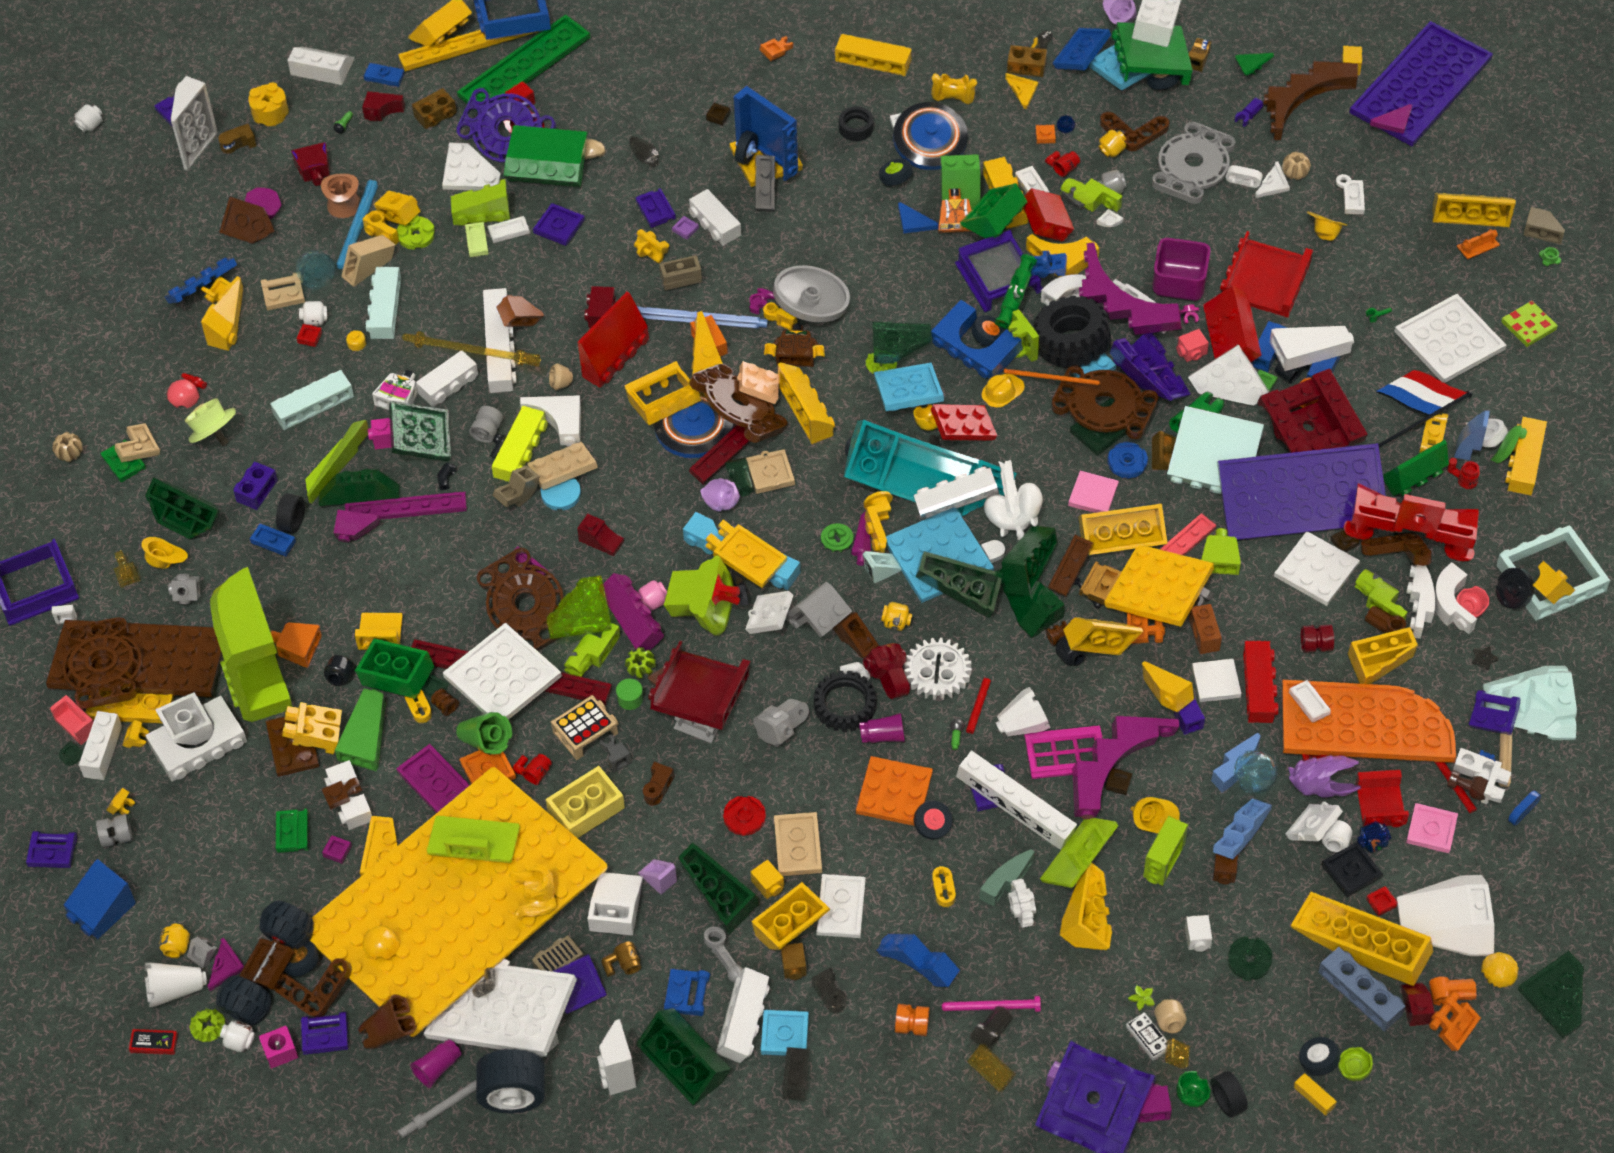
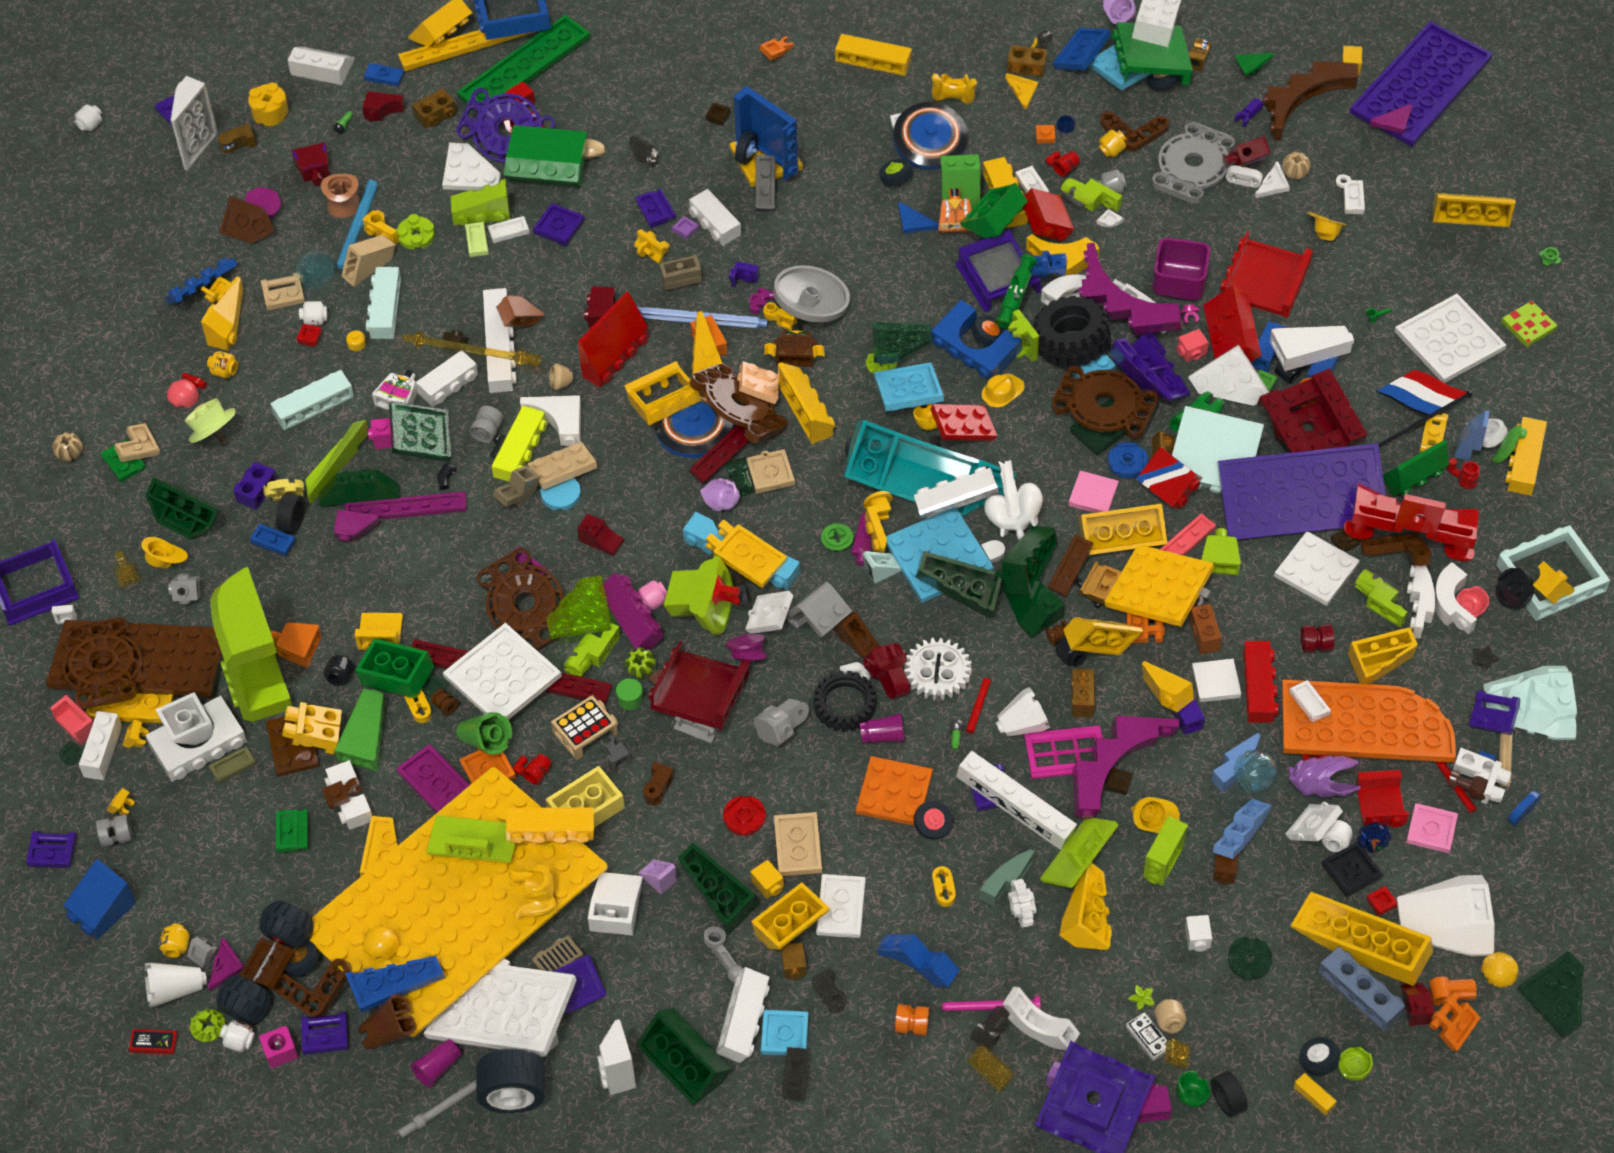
magenta plate [322,835,352,864] -> none
yellow brick [374,191,421,225] -> none
clear smoke arm [472,968,495,998] -> none
pearl gold piece [601,942,641,977] -> none
blue plate [664,969,710,1016] -> none
black tyre [839,106,874,141] -> none
yellow head [881,602,912,631] -> none
orange axle [1003,369,1100,385] -> none
reddish brown piece [1365,606,1406,633] -> none
orange hinge [1457,229,1500,260] -> none
dark tan slope [1523,207,1565,244] -> none
none -> yellow head [207,351,238,379]
none -> olive tile [208,746,257,784]
none -> light yellow plate [263,479,304,502]
none -> blue wing [345,956,445,1013]
none -> dark brown plate [442,329,469,345]
none -> yellow brick [506,807,594,843]
none -> magenta hat [725,634,766,660]
none -> dark purple bracket [729,261,759,288]
none -> white arch [1003,987,1080,1050]
none -> pearl gold brick [1072,669,1094,718]
none -> panel [1136,447,1203,510]
none -> dark red torso [1223,136,1271,167]

